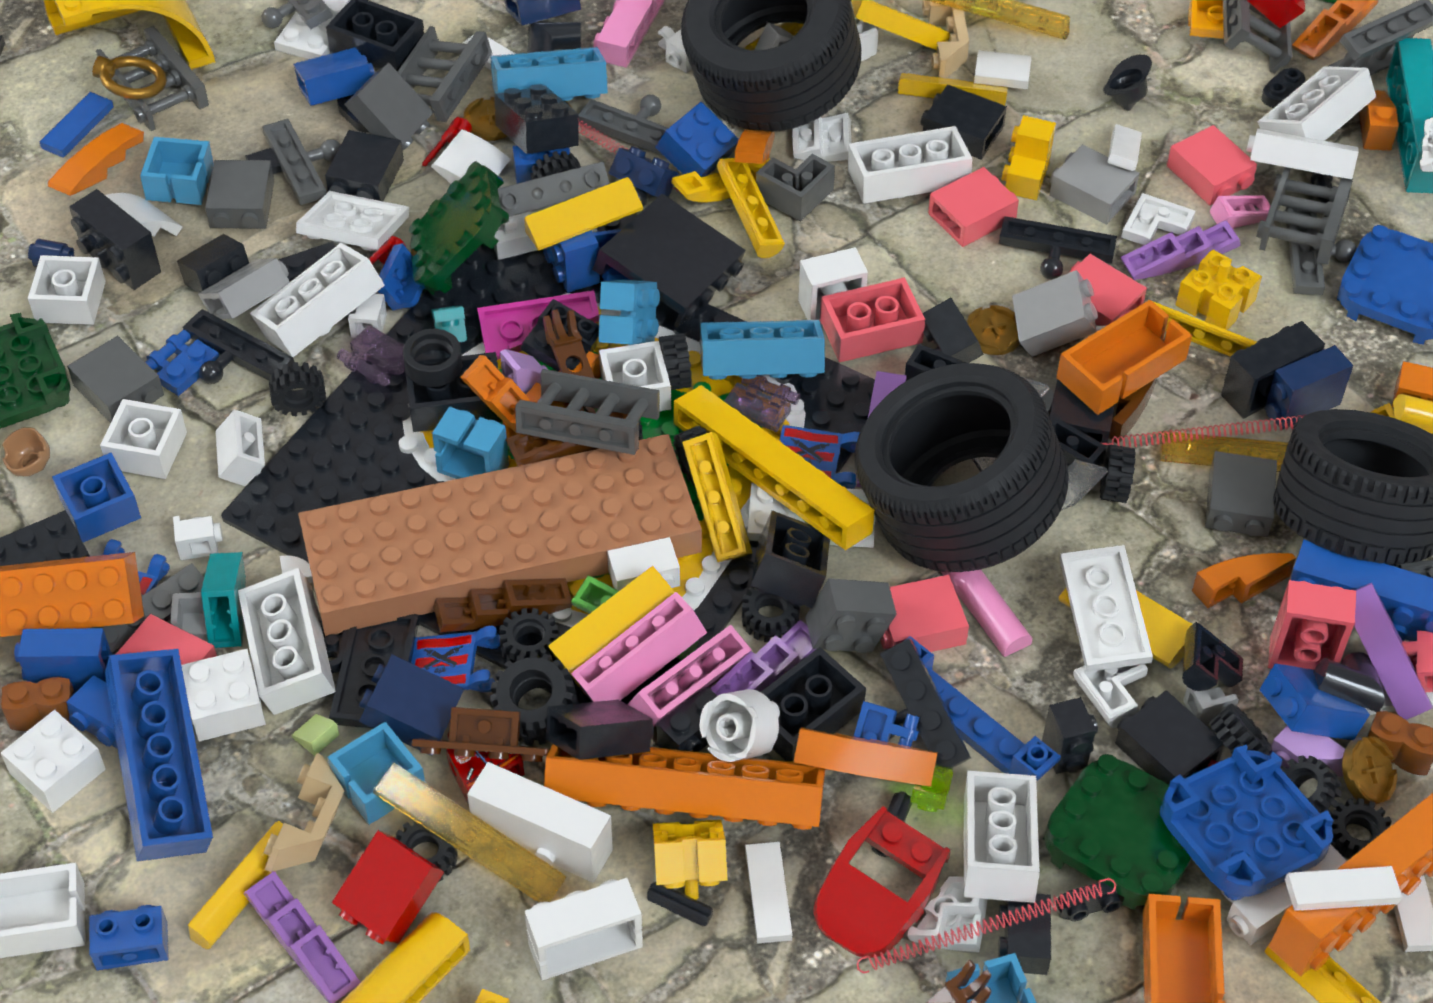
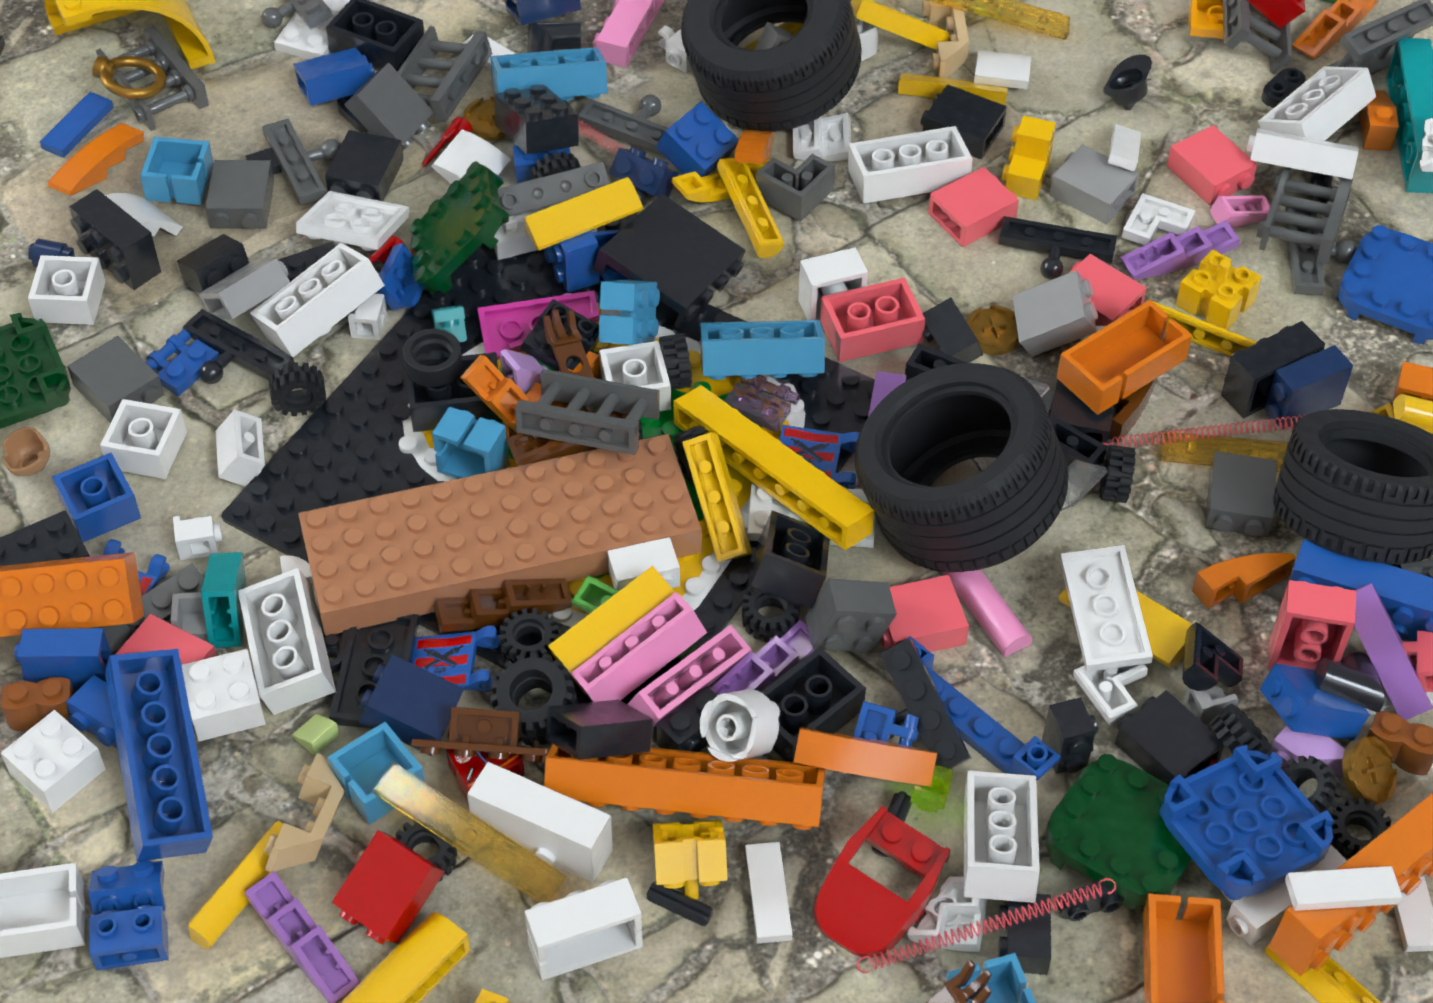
clear purple plate [337,325,405,387] -> none
none -> blue bracket [88,860,166,915]

